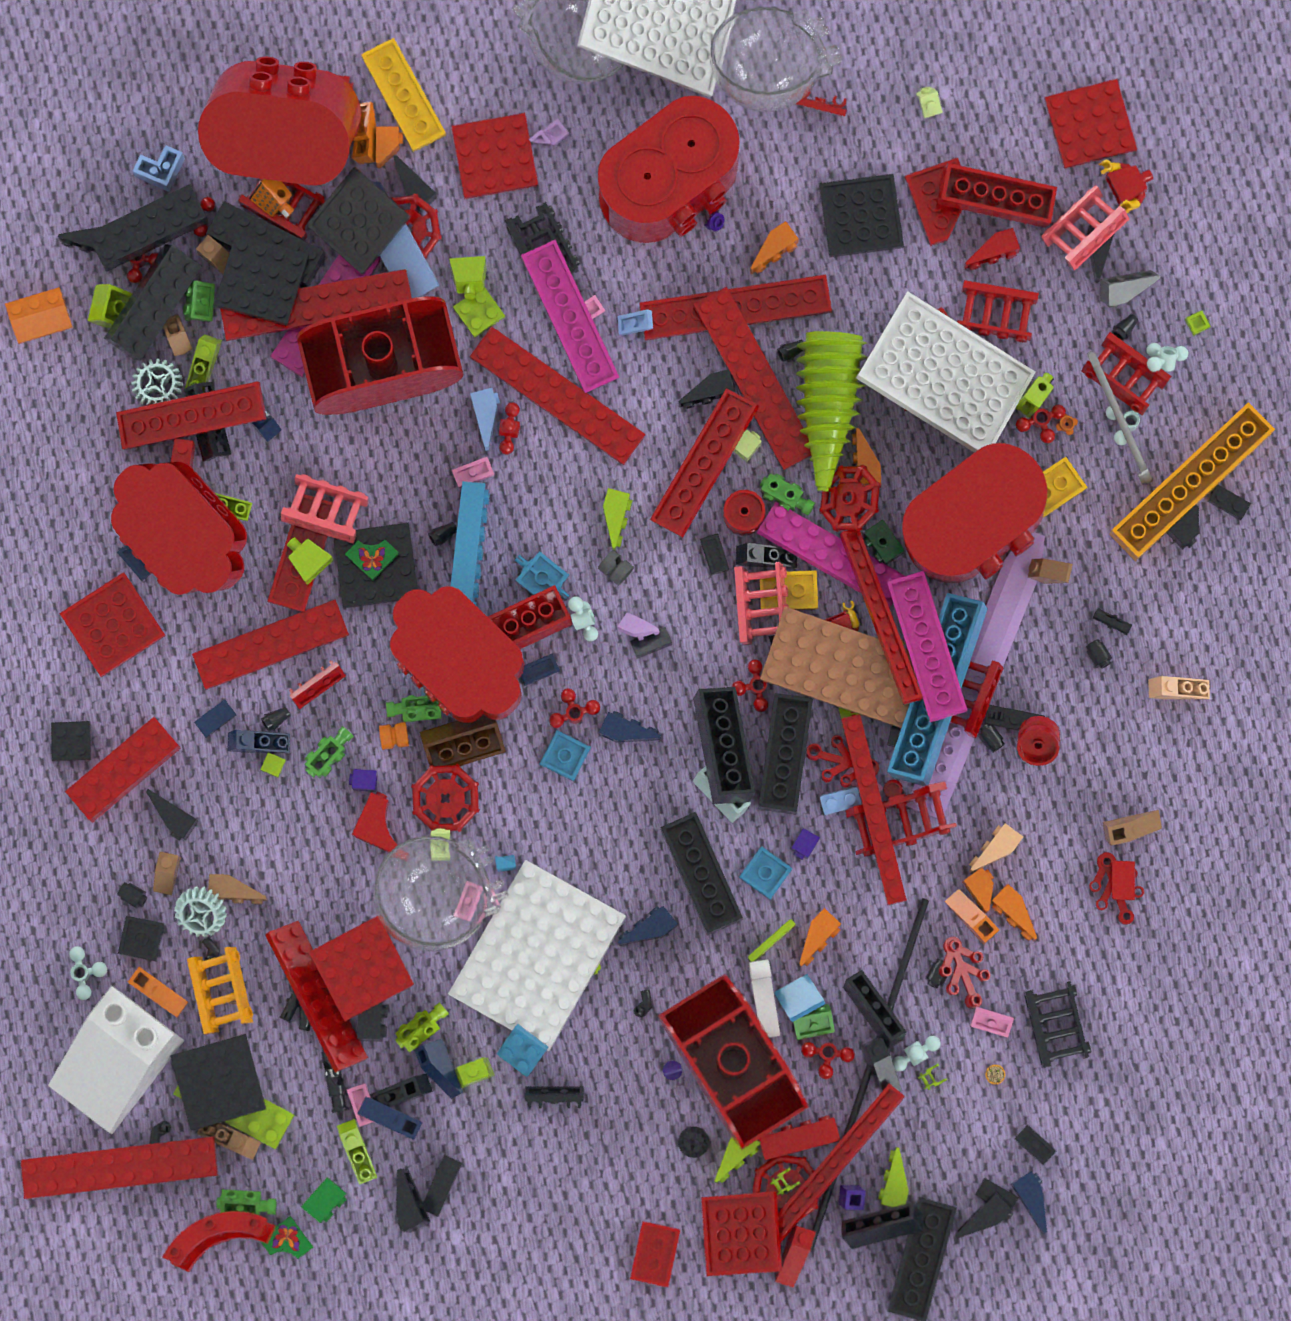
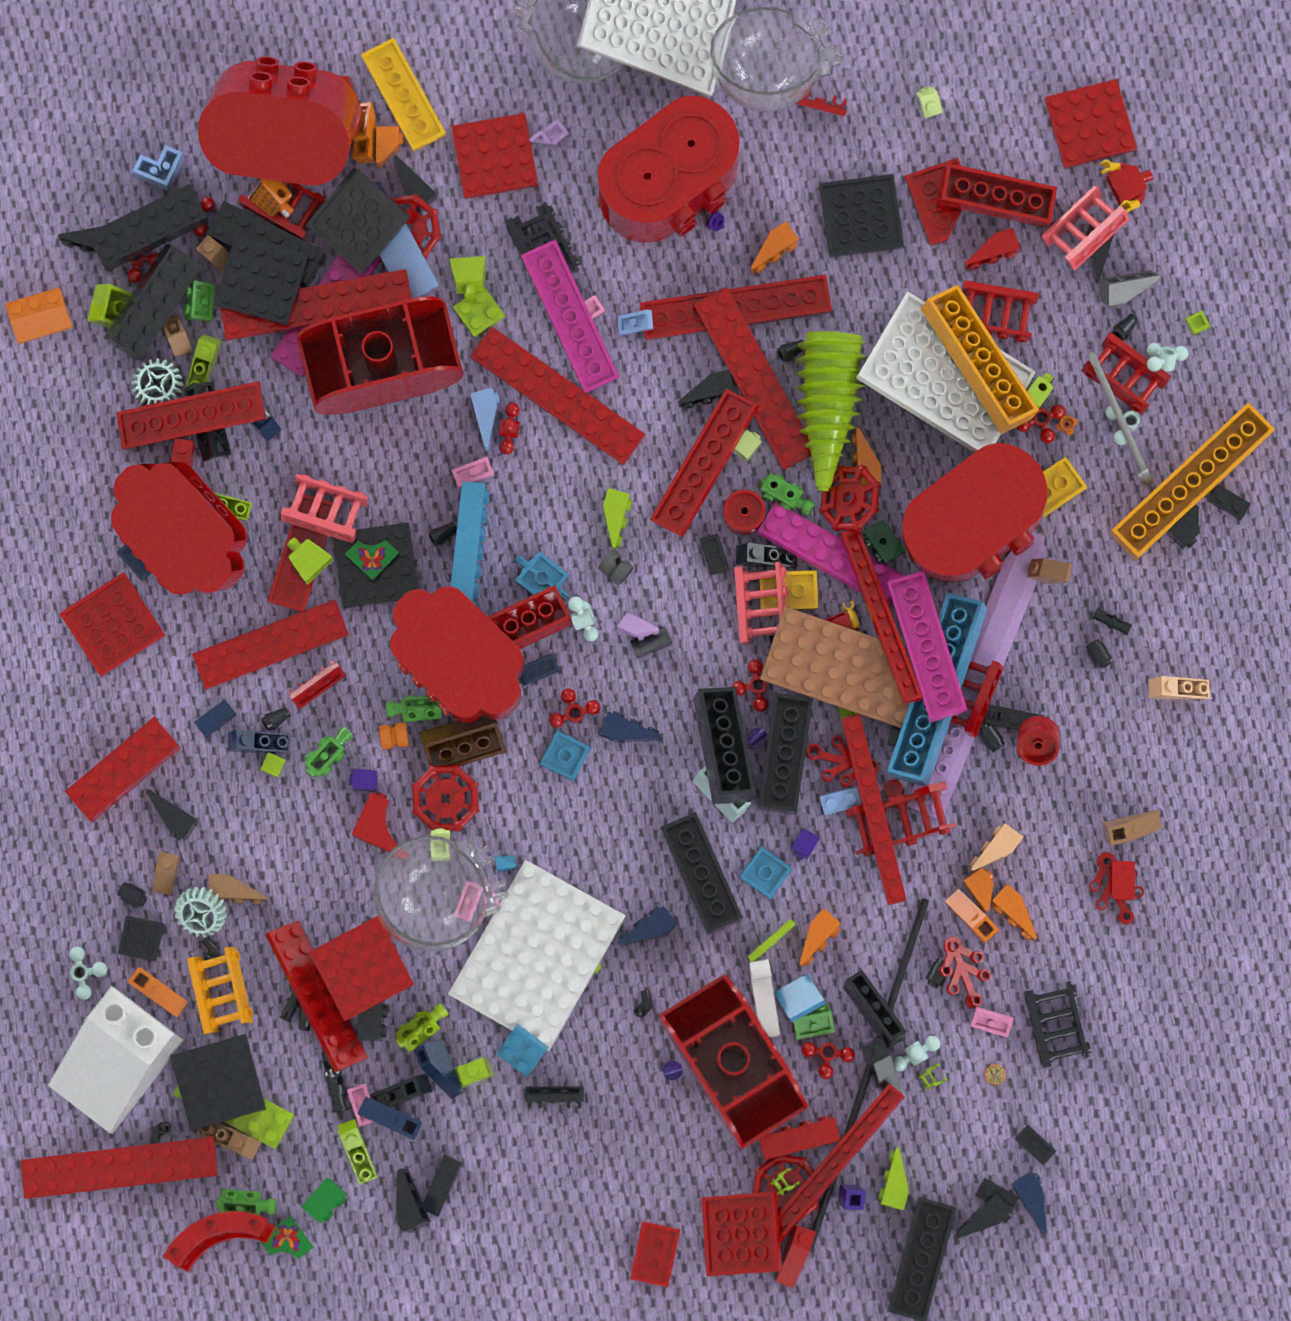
black plate [51,721,91,761] -> none
black gear [678,1127,709,1158] -> none
lime slope [714,1138,760,1183] -> none
black brick [842,1202,923,1249] -> none
none -> dark purple plate [747,728,767,747]
none -> light orange brick [921,285,1039,435]

